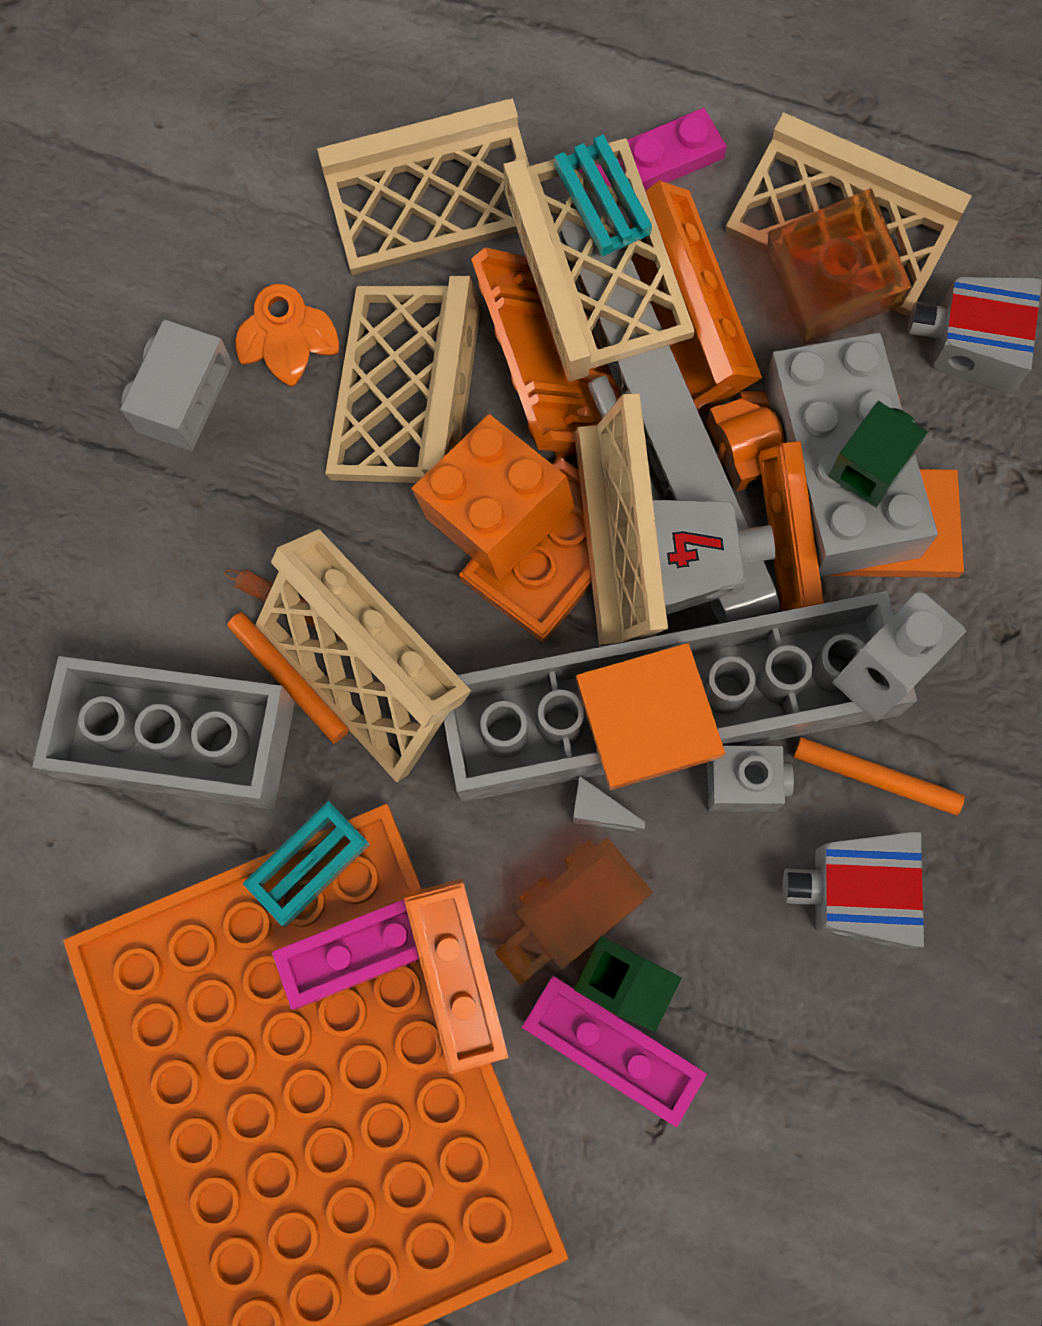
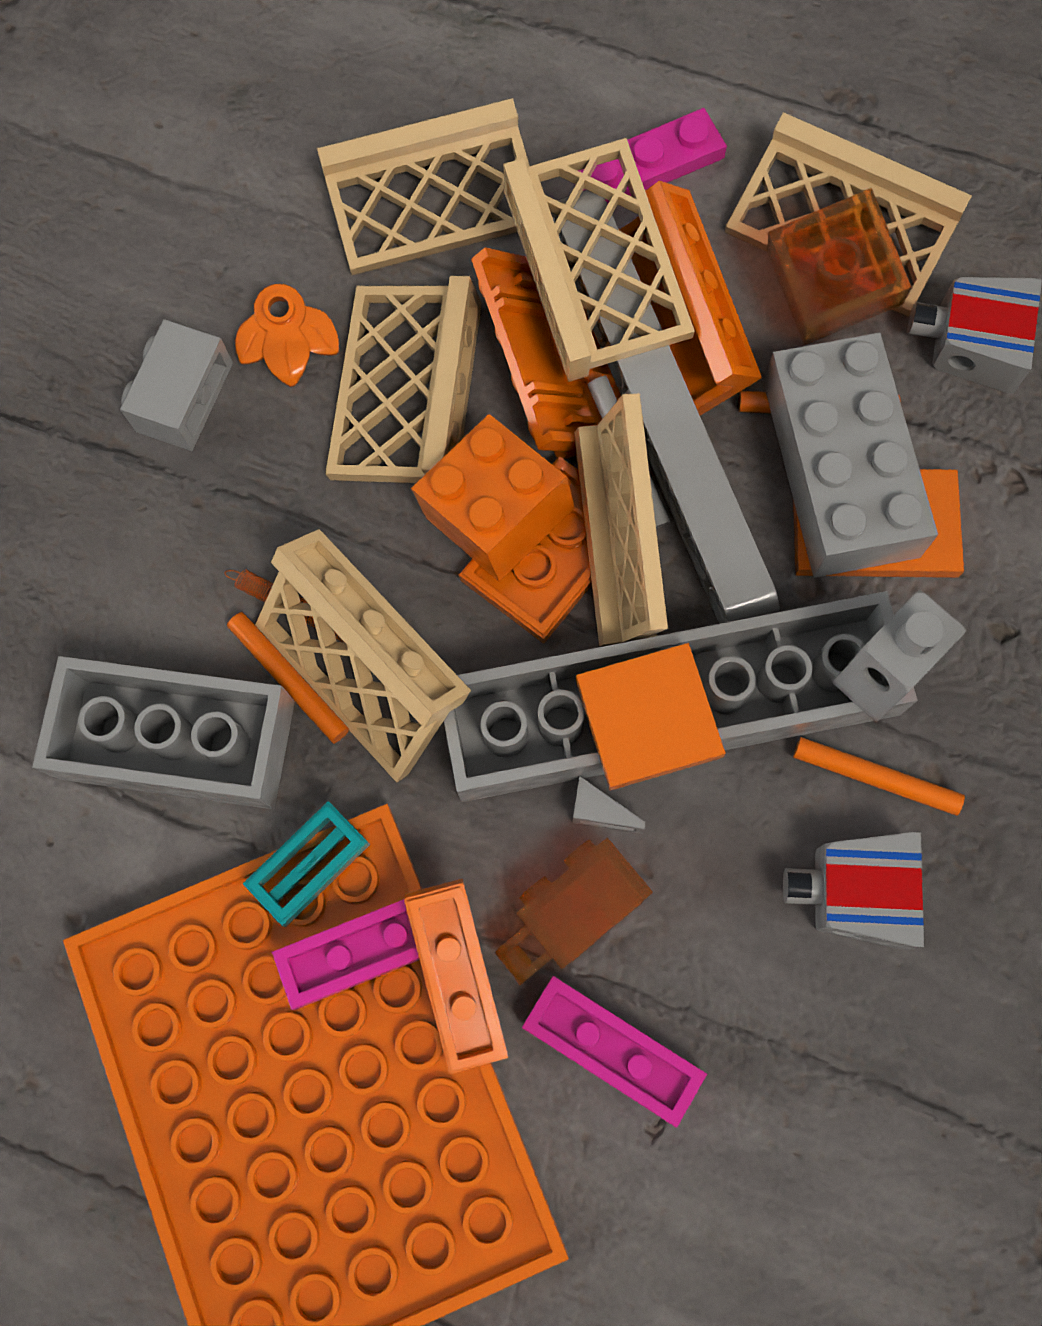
teal tile [554,134,652,257] -> none
dark green brick [574,936,682,1032] -> none
light grey torso [653,500,775,615] -> none
orange piece [706,399,785,492] -> none
light grey brick [707,746,794,812] -> none
orange tile [758,441,824,611] -> none
dark green brick [828,400,928,508] -> none

